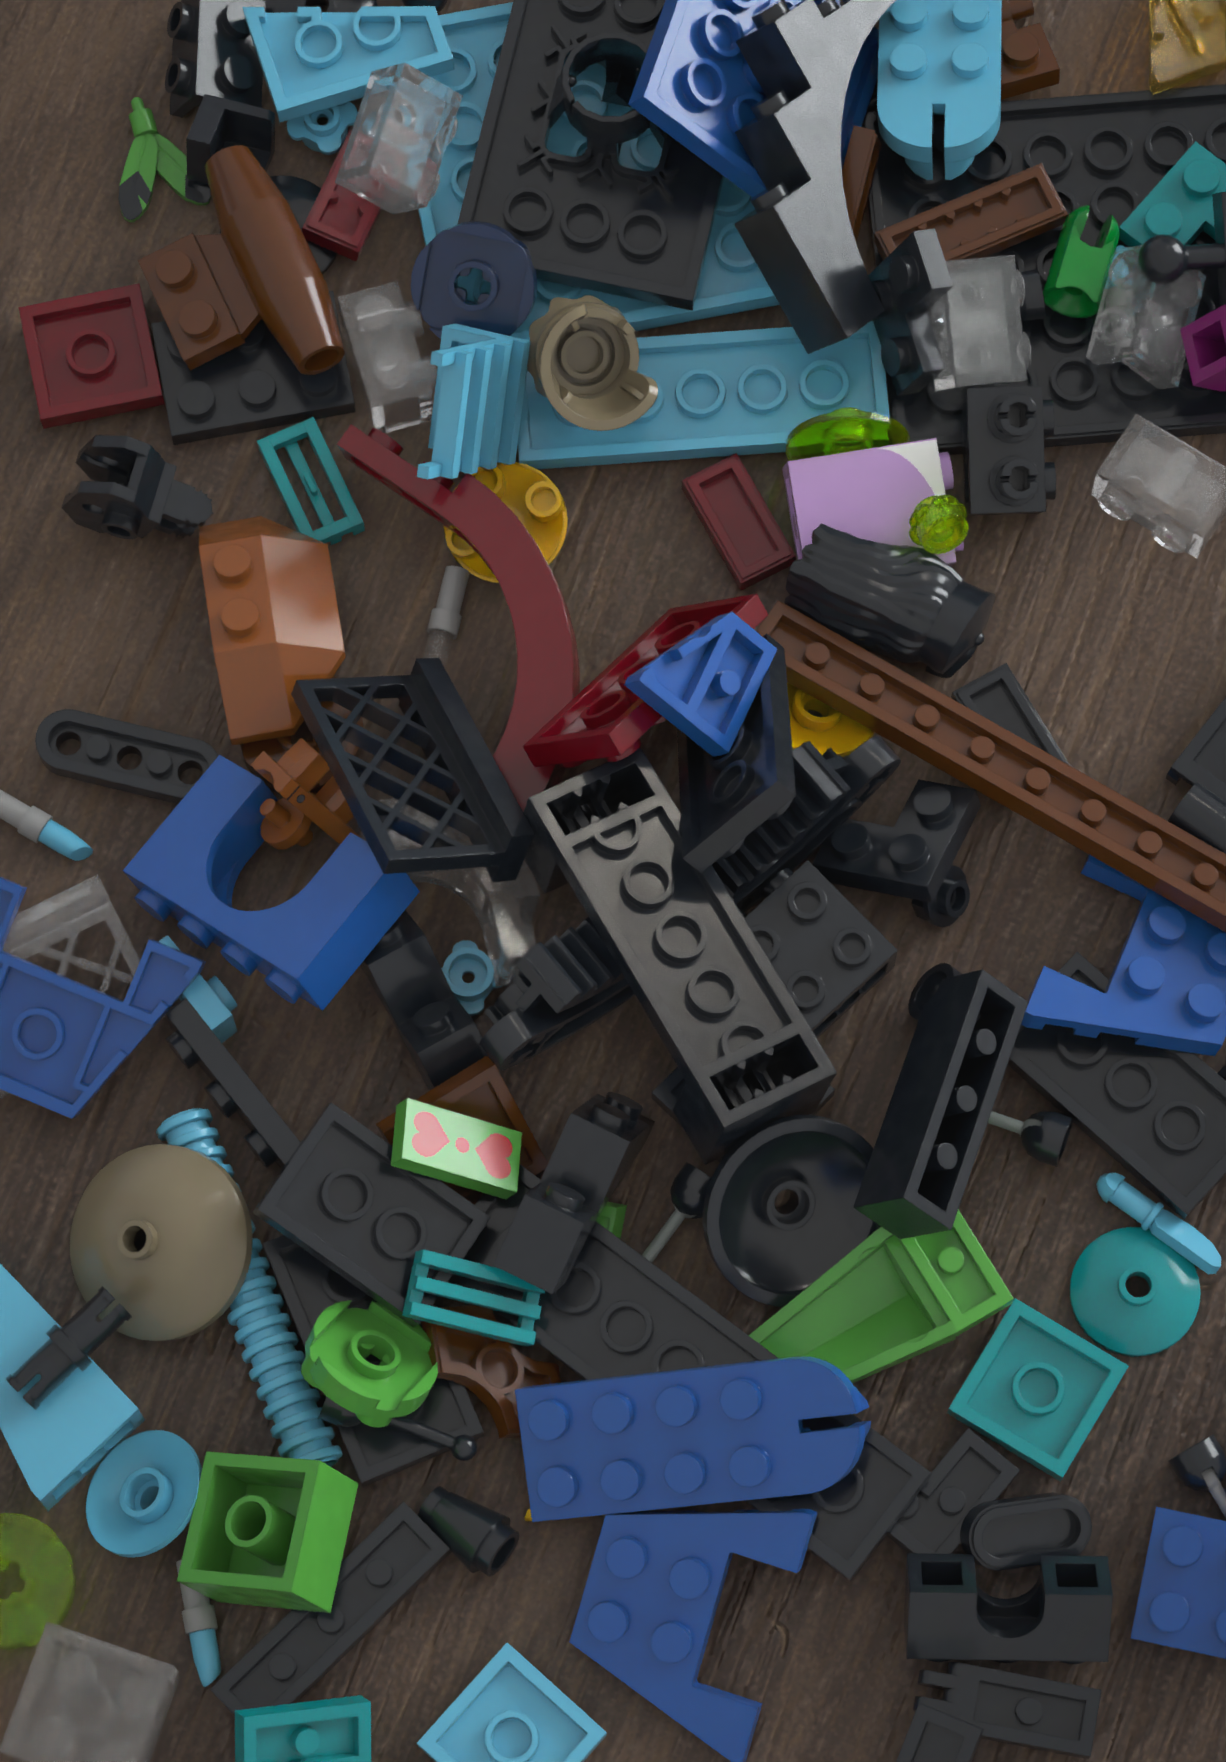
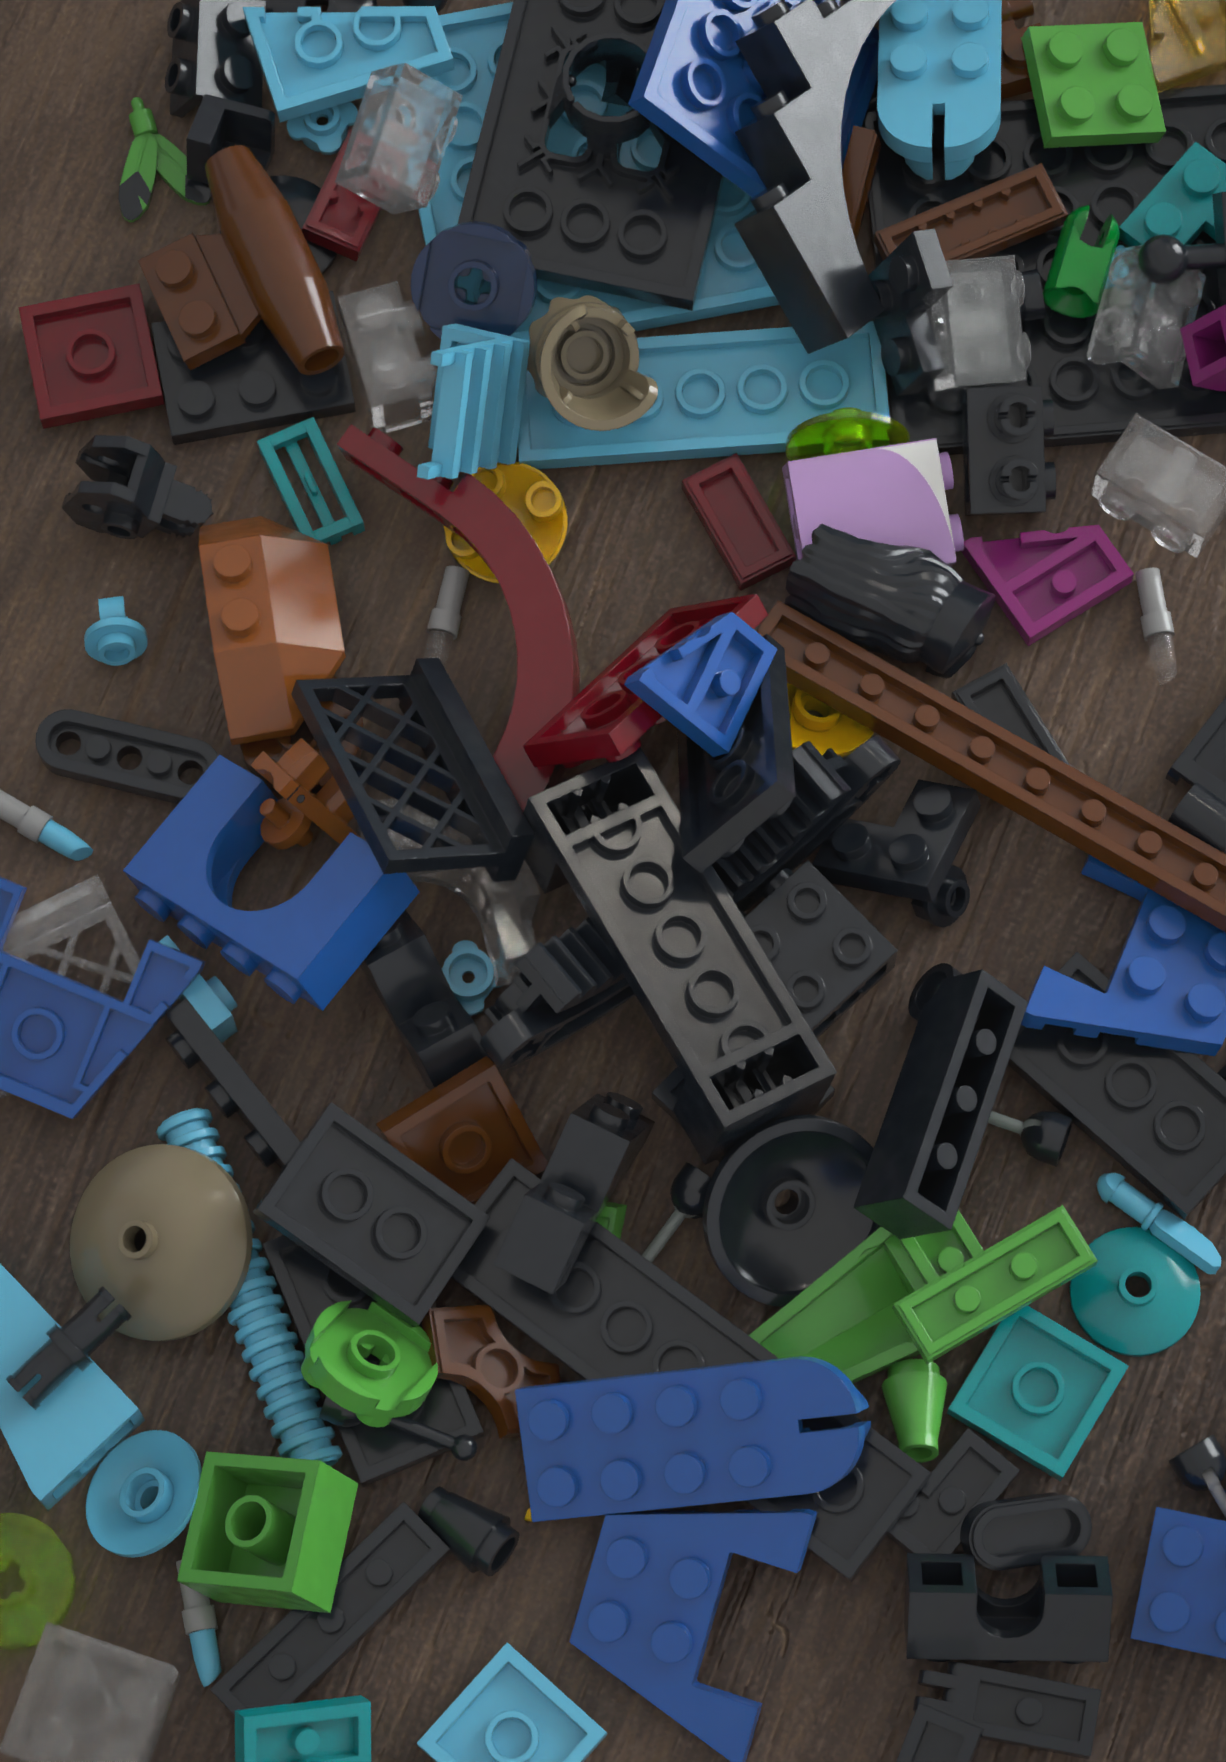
tile [391,1098,522,1199] -> none
teal tile [402,1249,545,1347] -> none
clear neon green plate [908,495,969,554] -> none
none -> medium azure plate [84,596,148,666]
none -> bright green cone [882,1359,947,1463]
none -> bright green tile [892,1205,1098,1364]
none -> magenta wing [961,525,1134,646]
none -> bright green plate [1021,22,1166,148]
none -> light grey piece [1135,567,1178,685]

